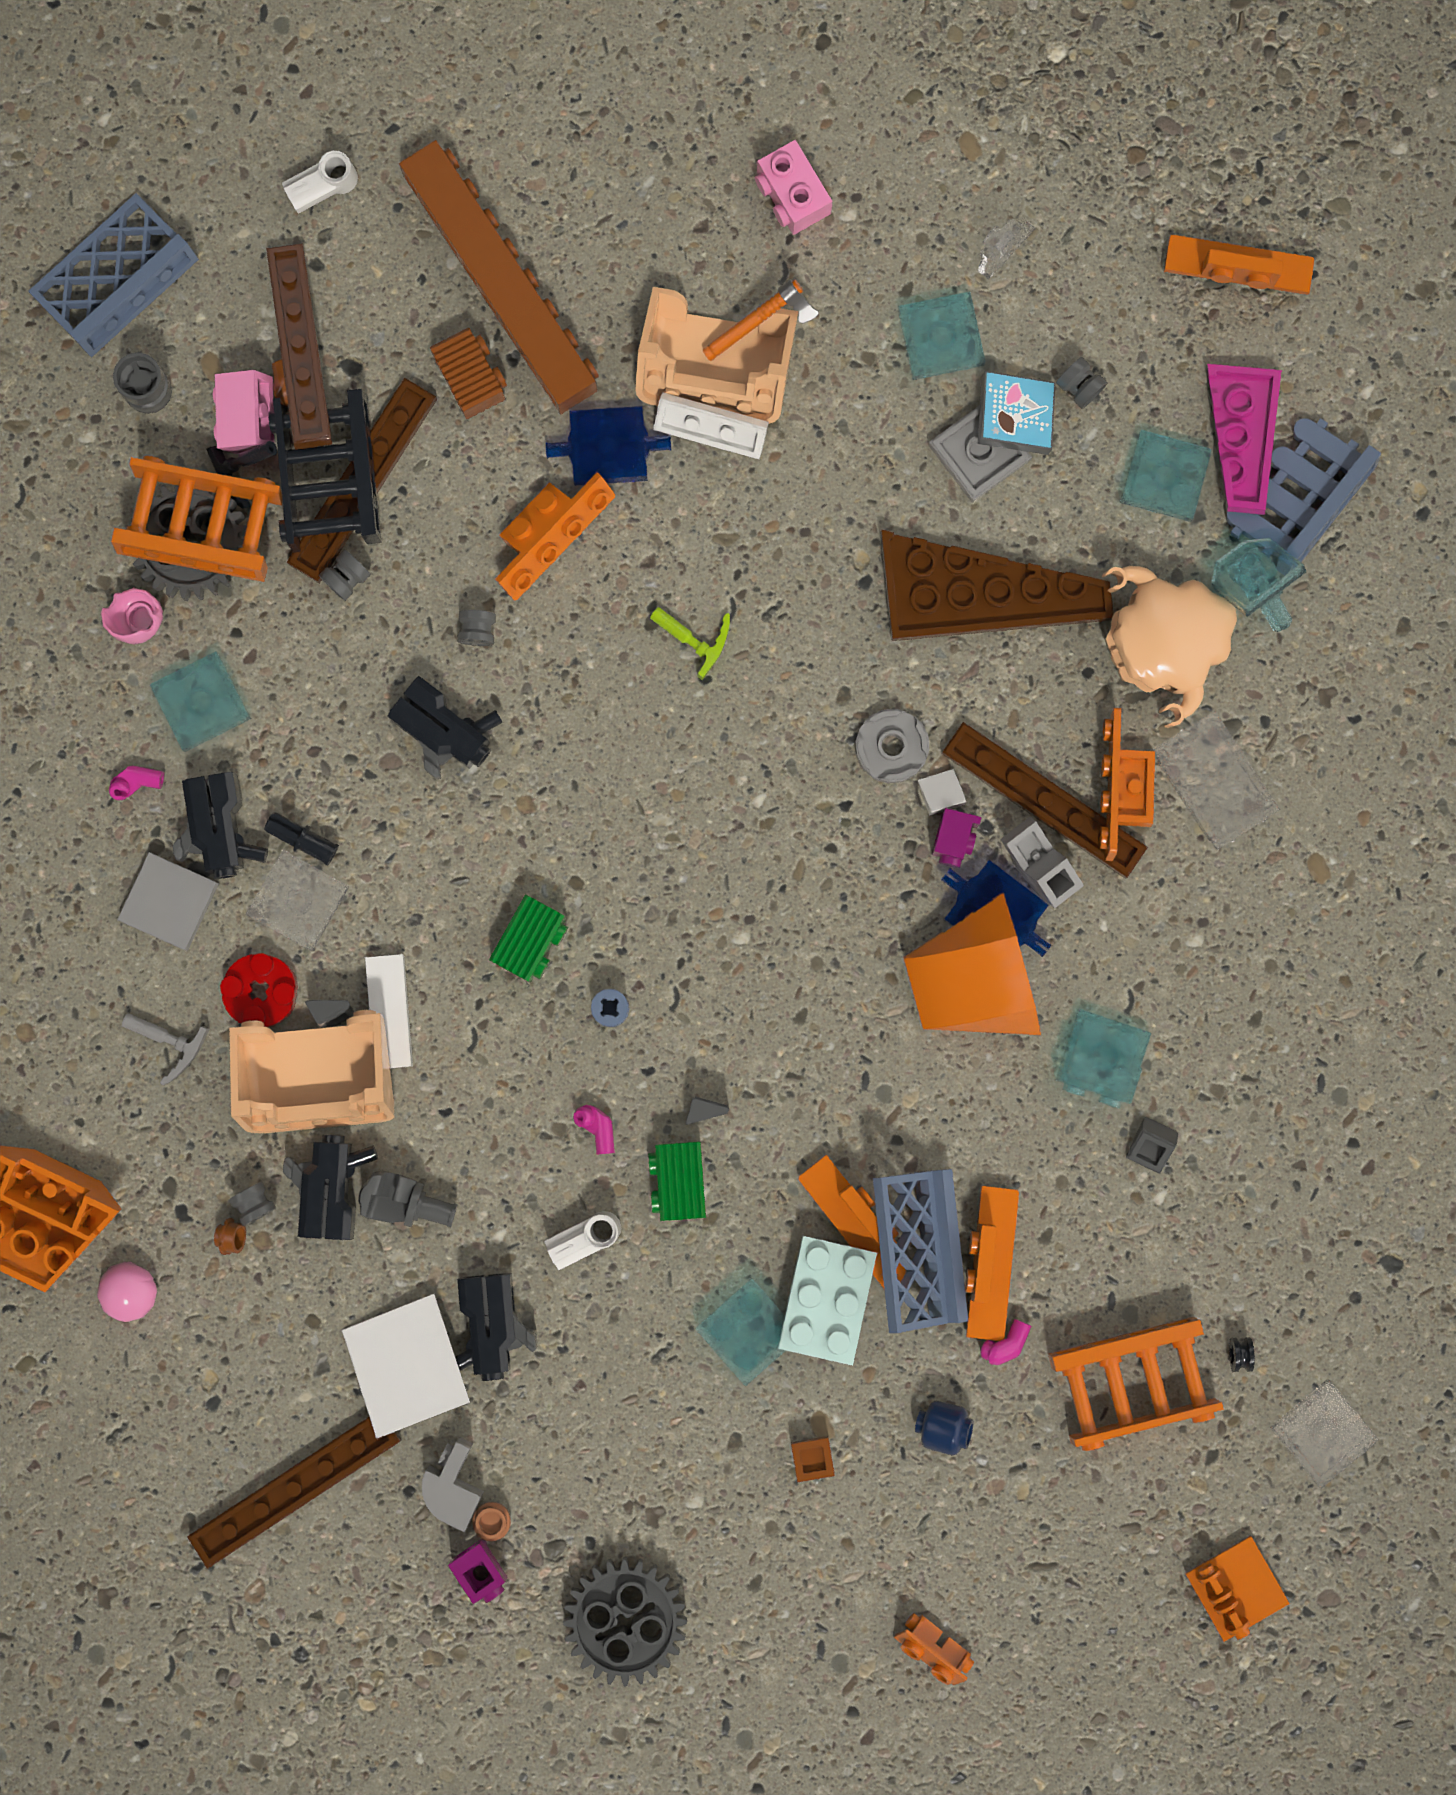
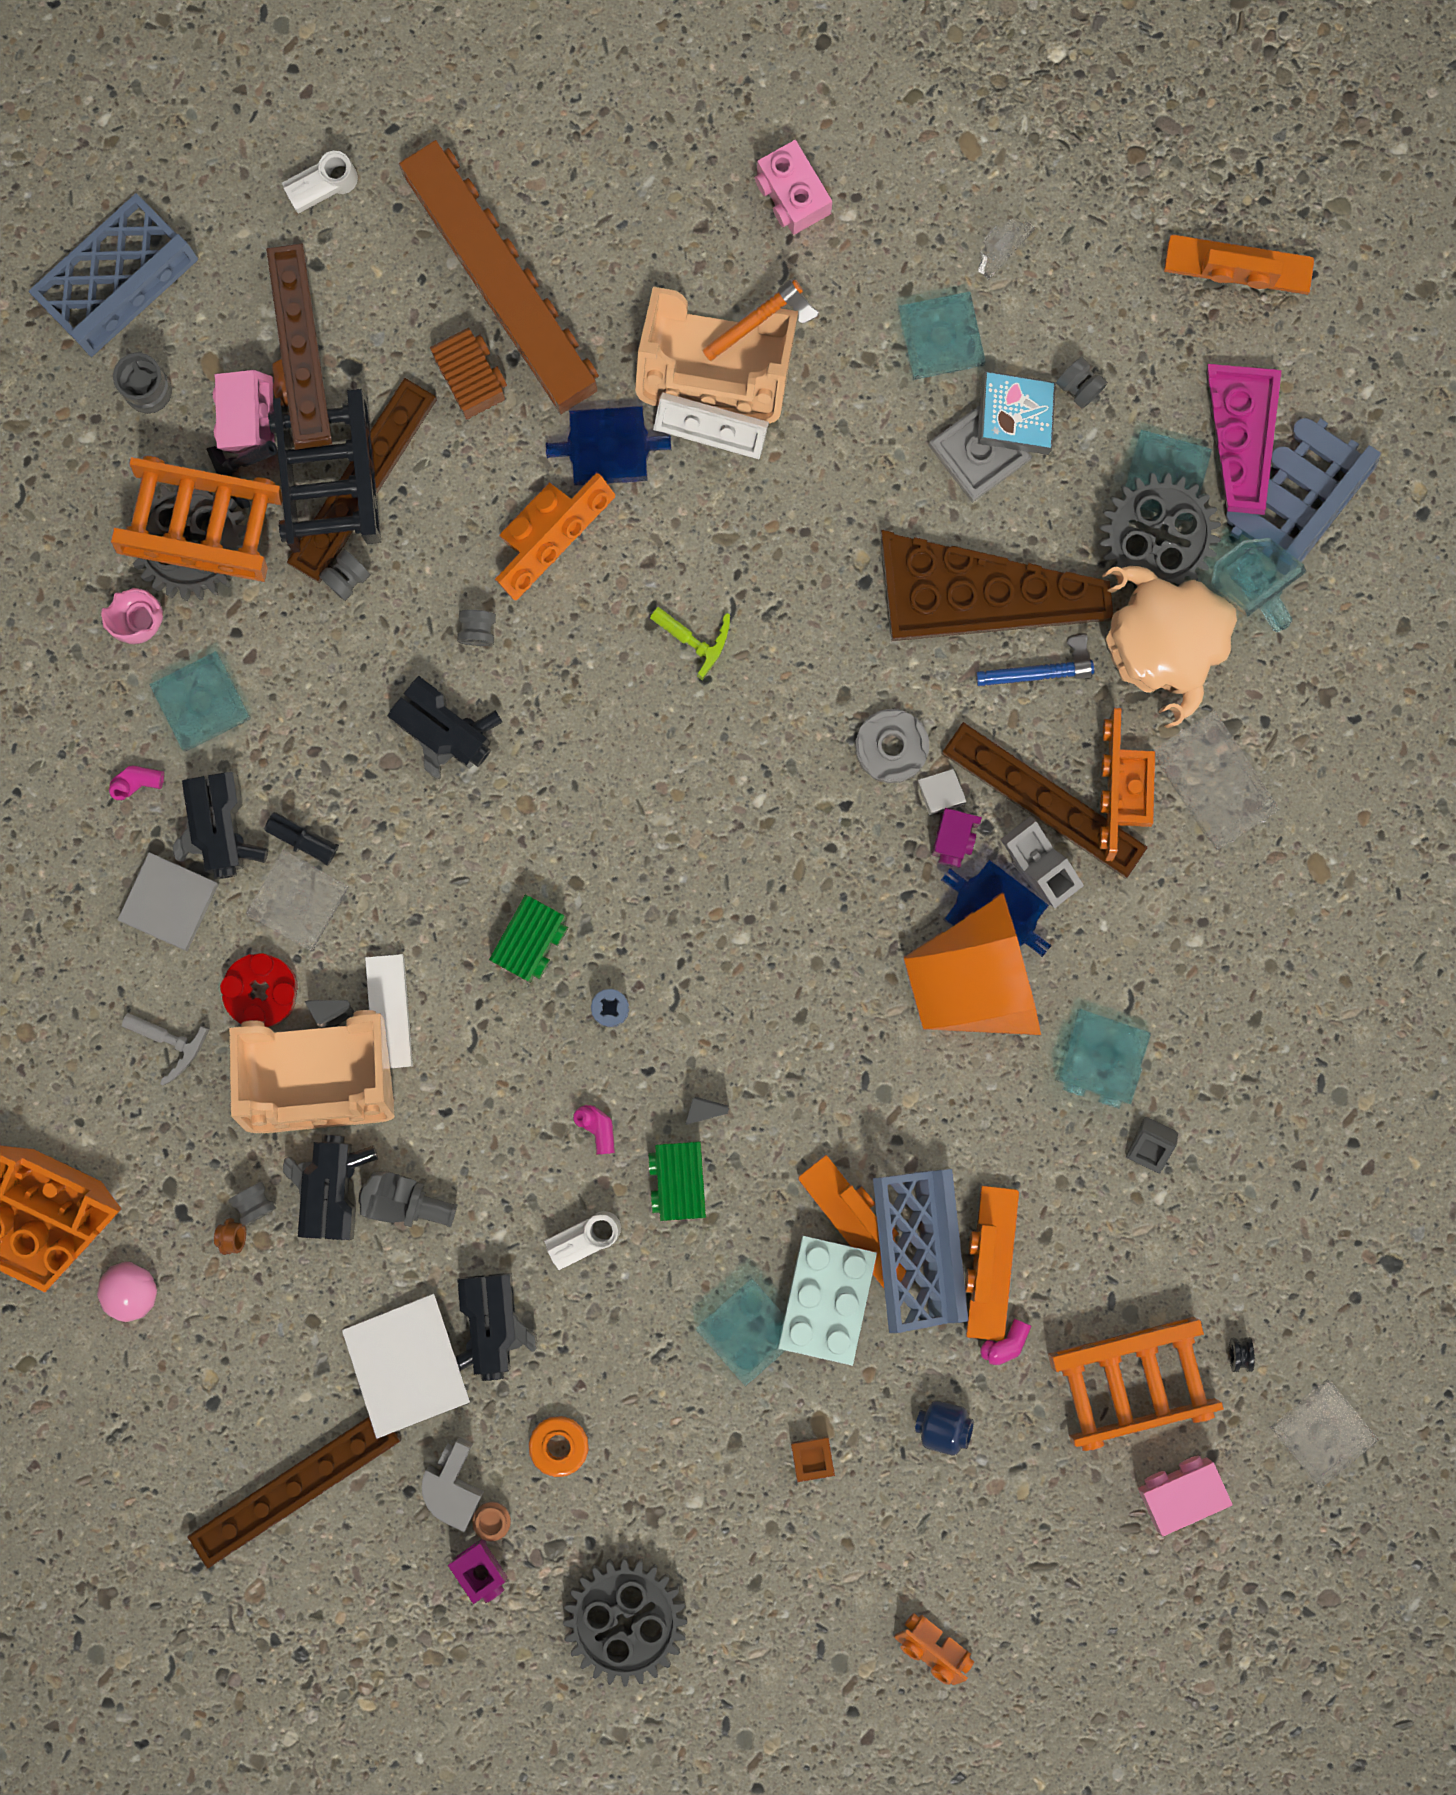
orange hinge [1185,1536,1290,1642] -> none
none -> orange piece [528,1416,589,1477]
none -> blue piece [976,634,1094,686]
none -> dark grey gear [1099,472,1221,589]
none -> bright pink brick [1138,1456,1233,1537]

